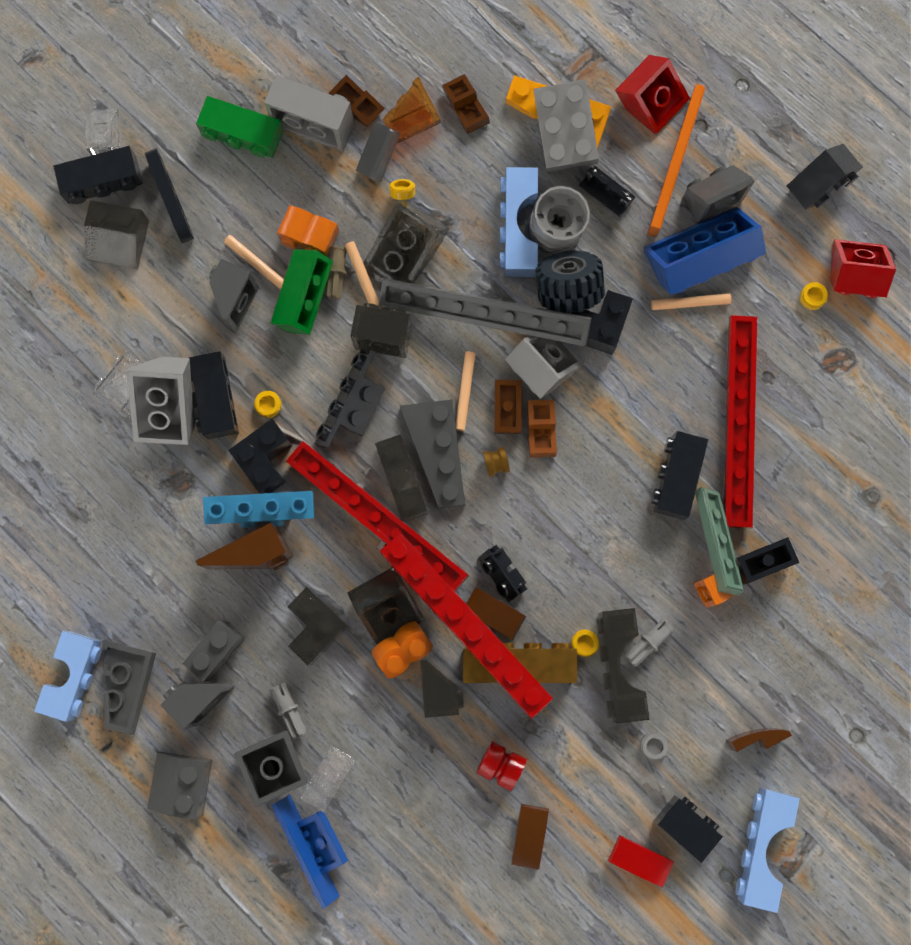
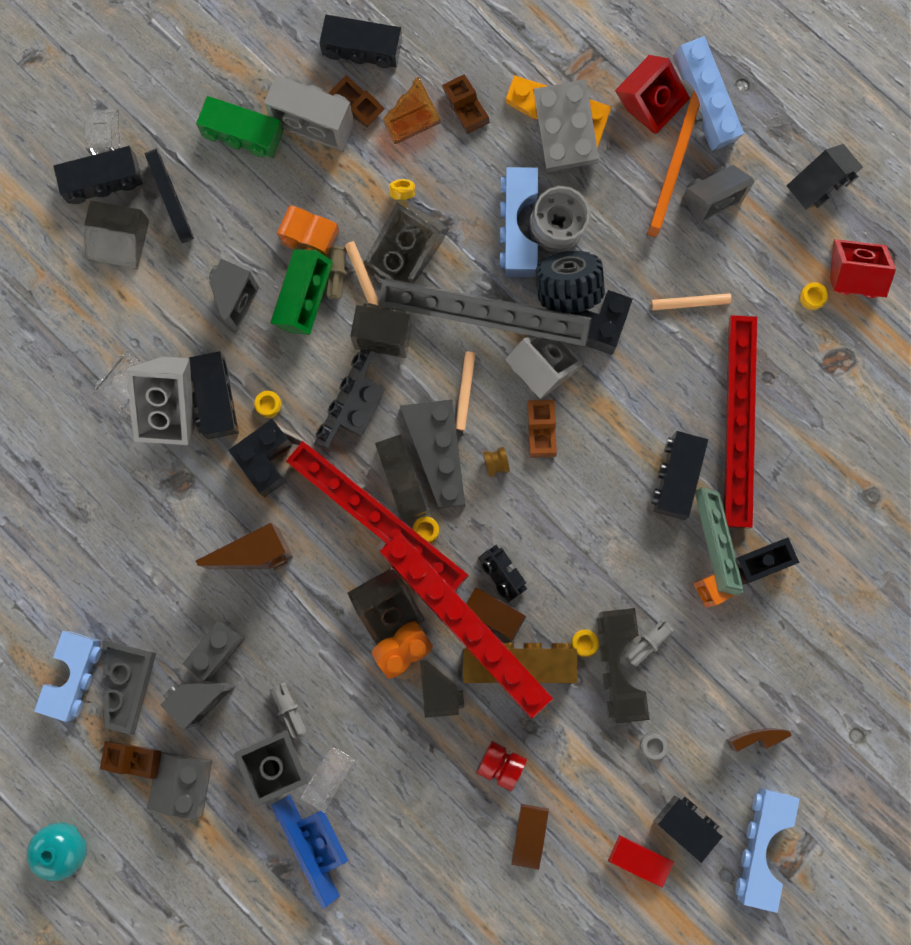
dark azure bracket [203,491,315,528] -> none
light nougat bar [224,235,284,290] -> none
clear smoke brick [287,587,349,666] -> none
dark grey panel [356,122,400,182] -> none
reddish brown plate [494,380,522,434] -> none
black hinge [579,166,636,217] -> none
blue slope [643,207,766,295] -> none
none -> teal cylinder [26,822,87,881]
none -> reddish brown slope [100,741,162,779]
none -> black brick [319,14,402,68]
none -> yellow tile [412,517,439,543]
none -> light blue arch [673,36,744,152]

